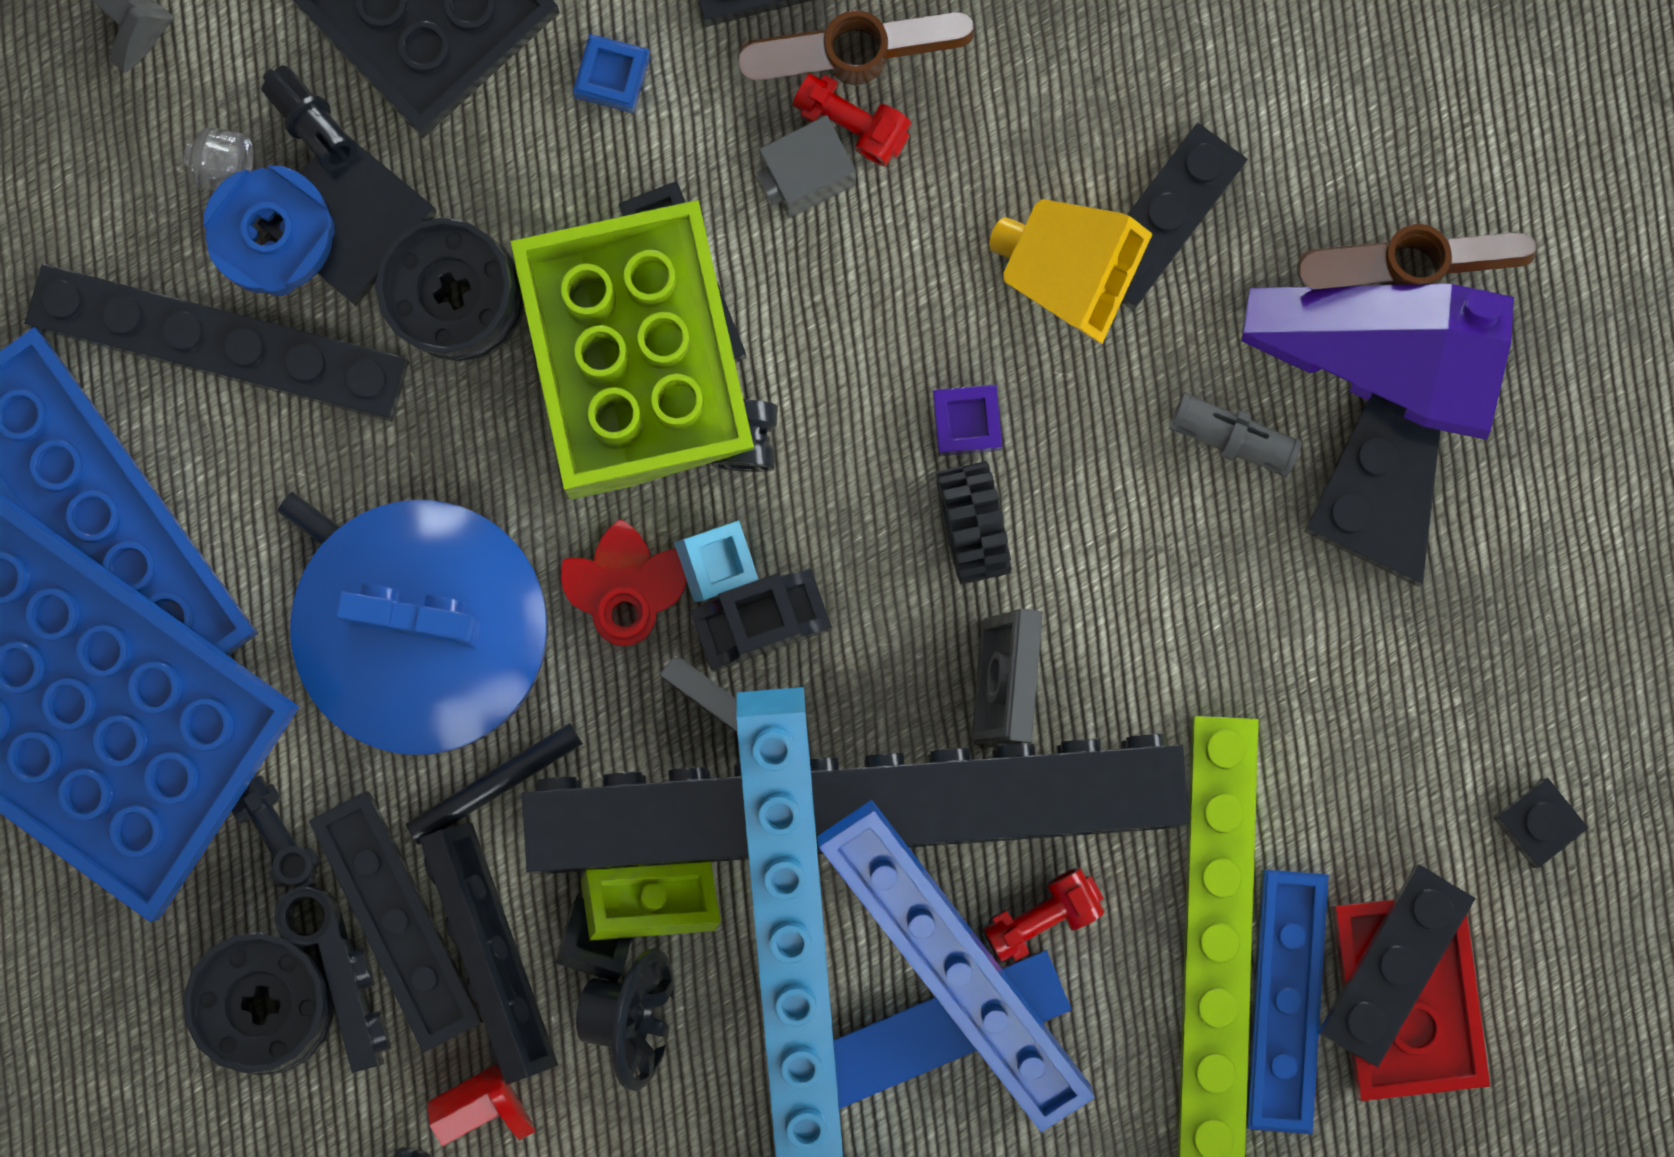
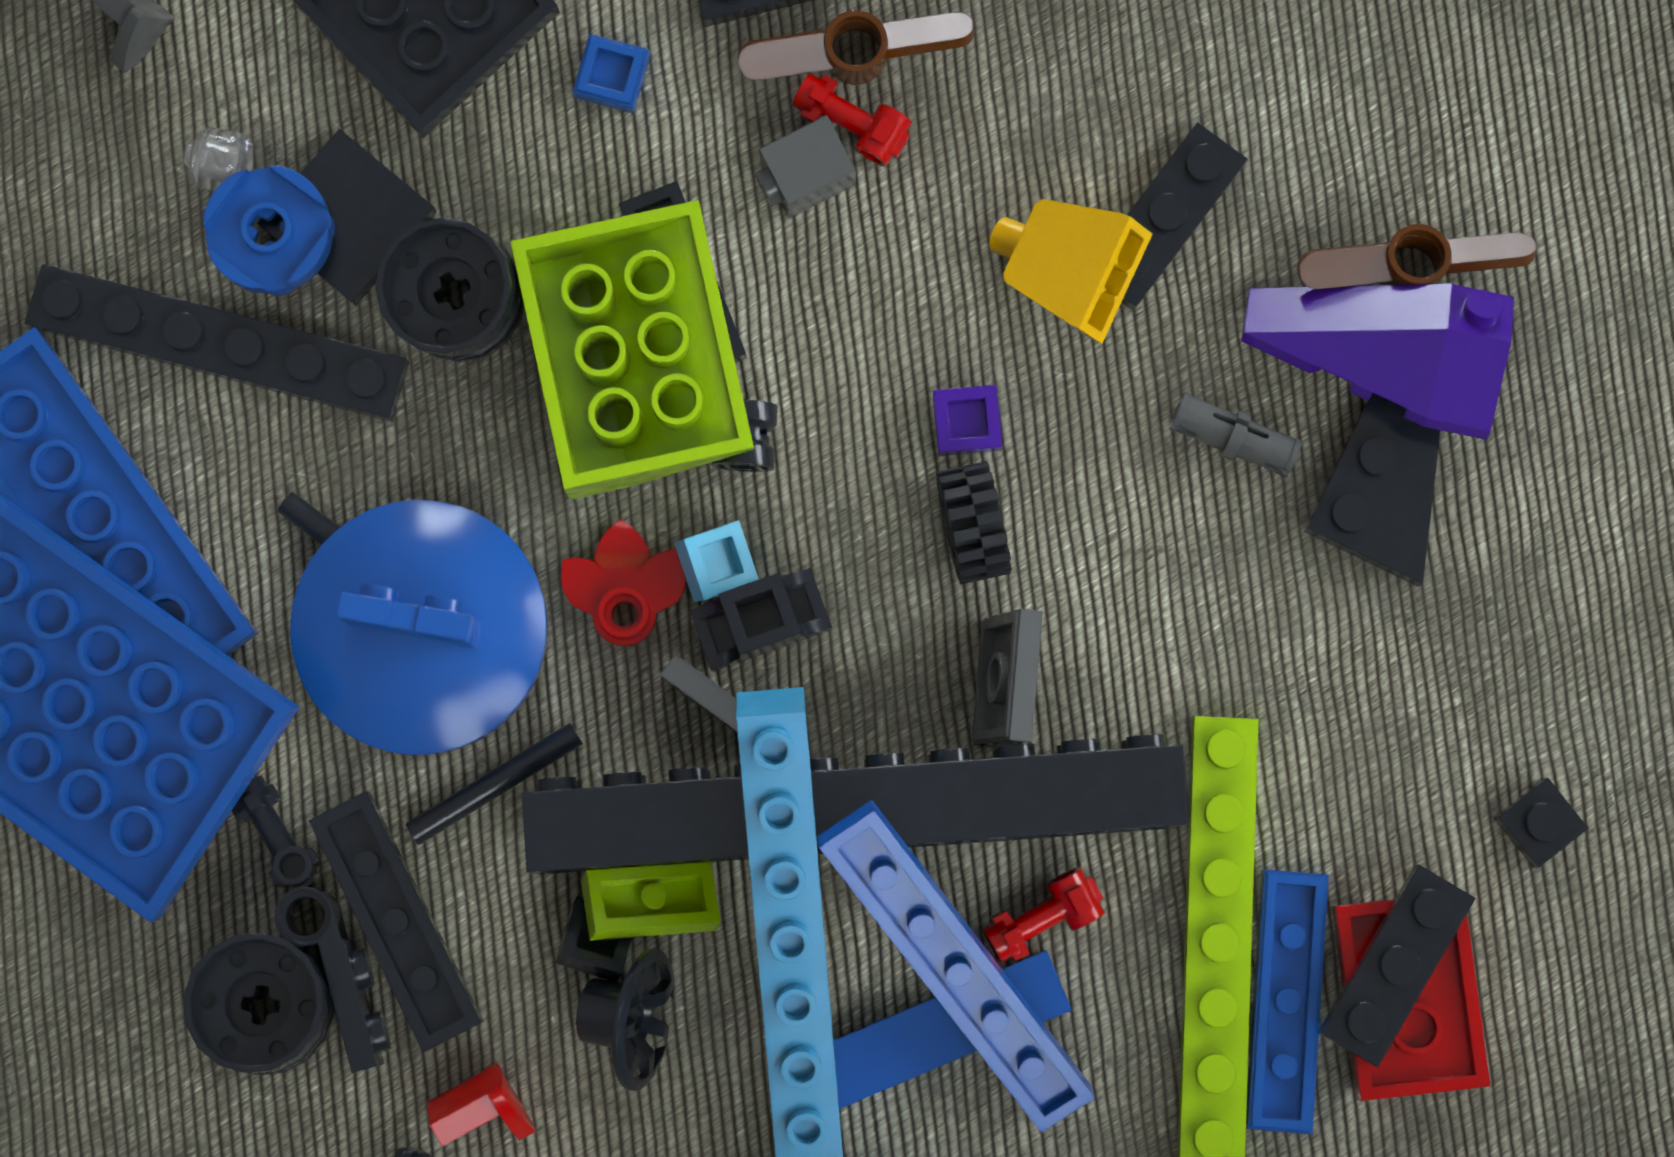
black axle [261,65,357,172] -> none
black plate [419,823,558,1085] -> none

